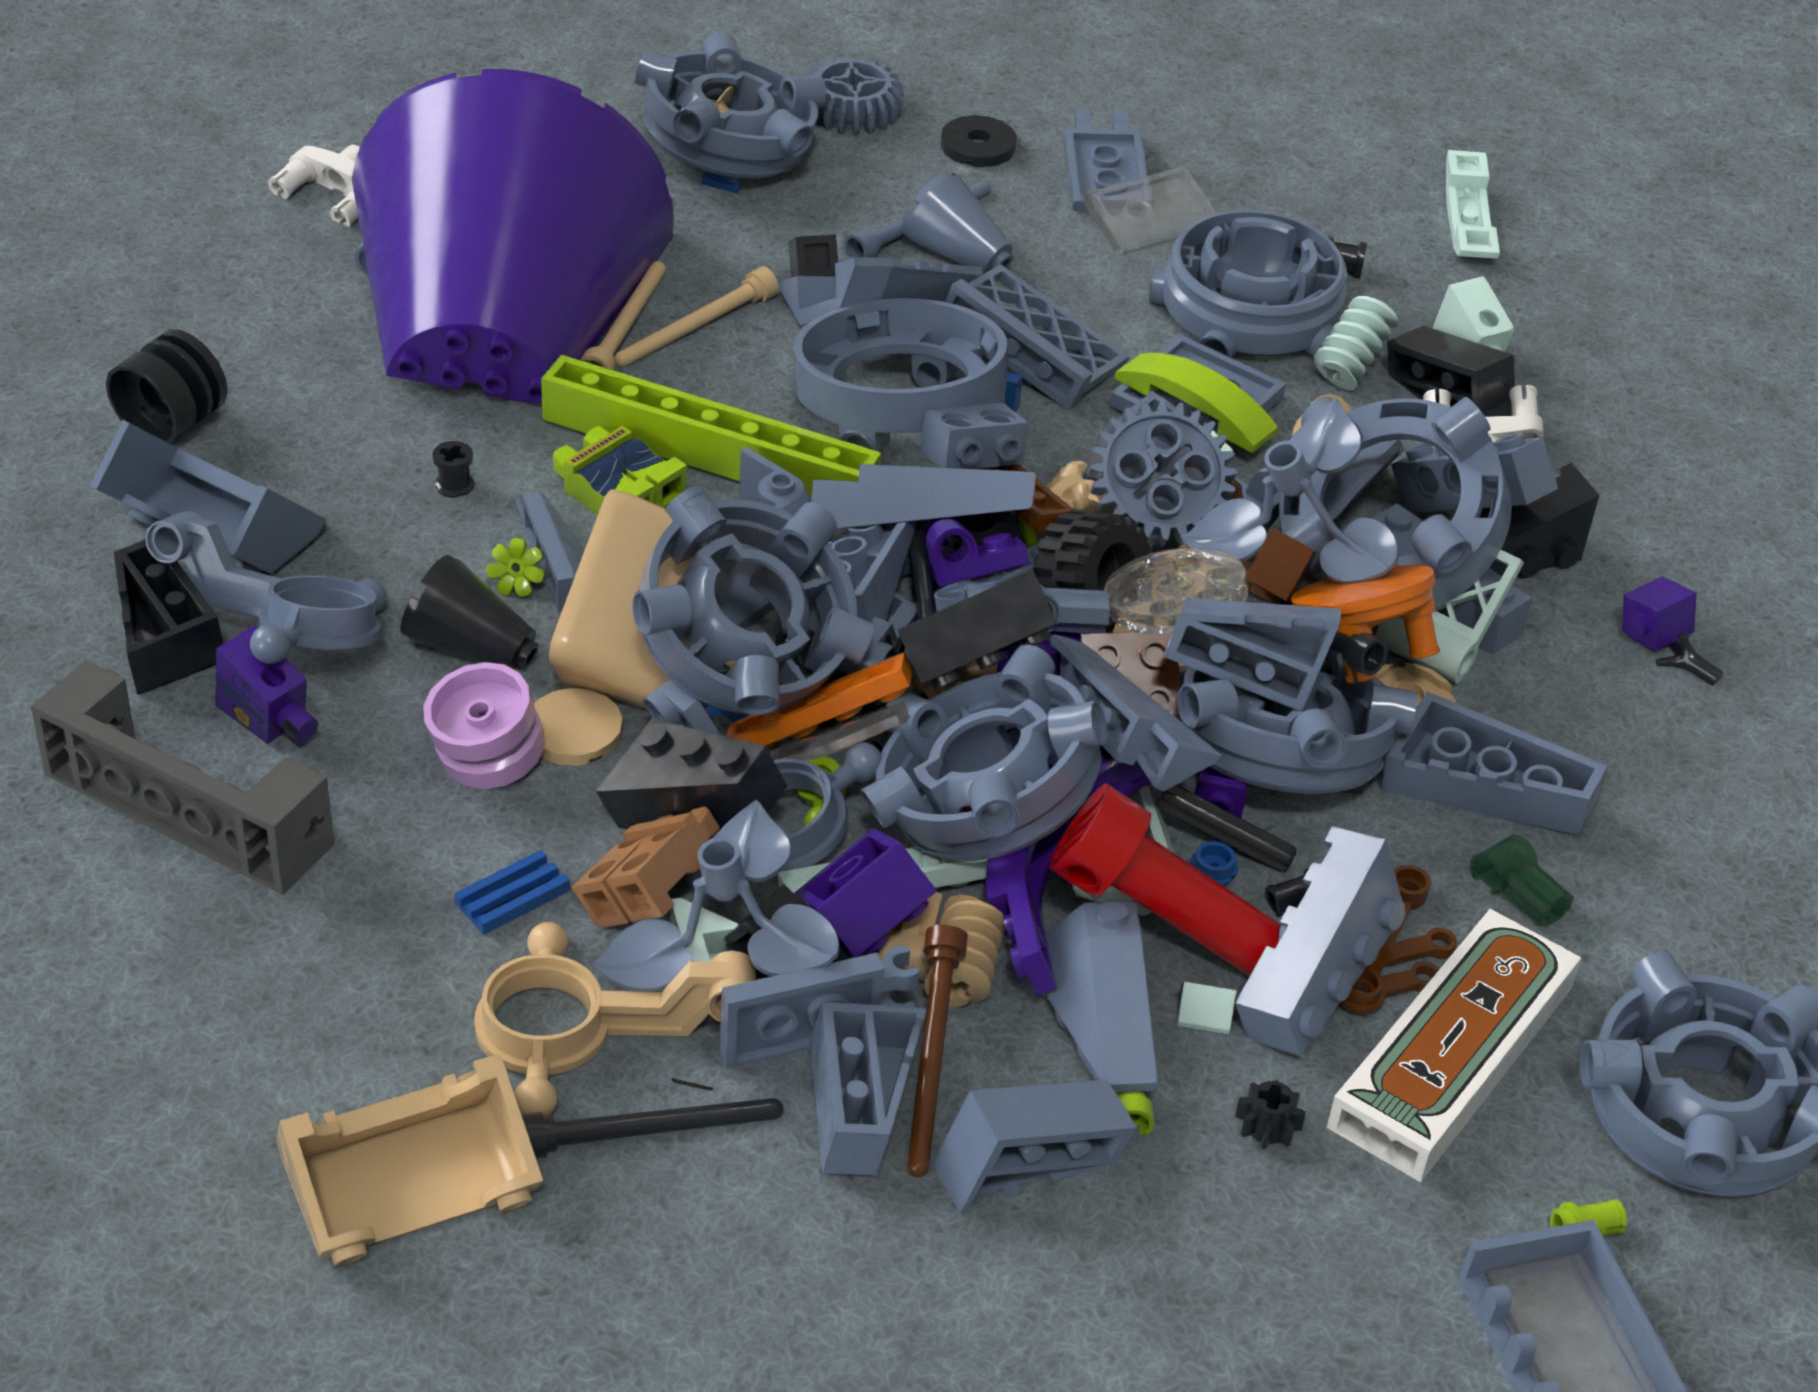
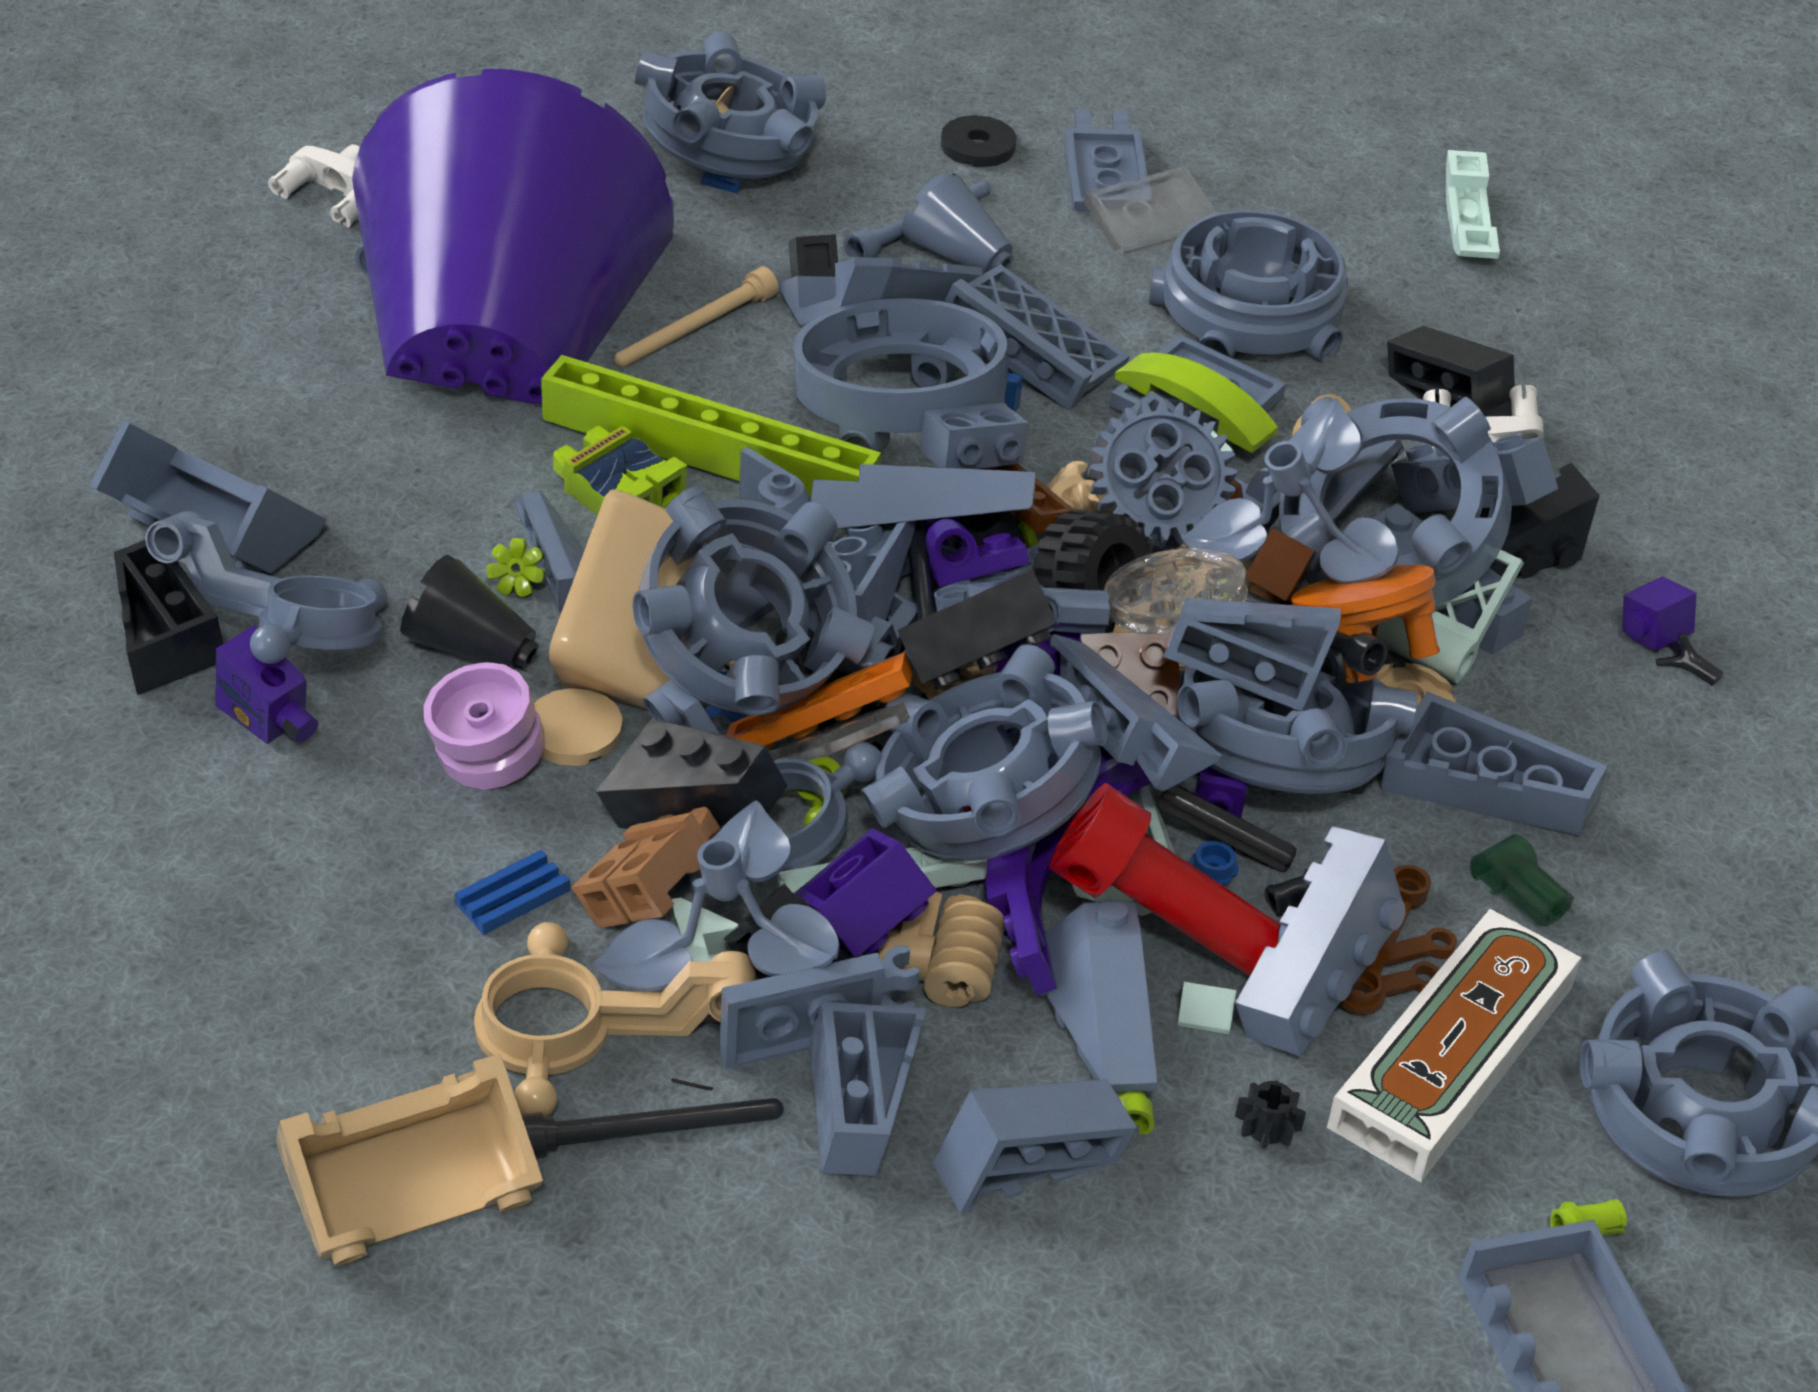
dark grey plate [31,660,334,895] -> none
black wheel [105,329,228,444] -> none
black bush [432,441,475,498] -> none
tan piece [580,261,666,371] -> none
sand blue gear [806,57,904,136] -> none
reddish brown piece [907,925,968,1178] -> none
light aqua piece [1314,296,1398,391] -> none
black bush [1327,236,1367,278] -> none
light aqua torso [1433,276,1514,352] -> none

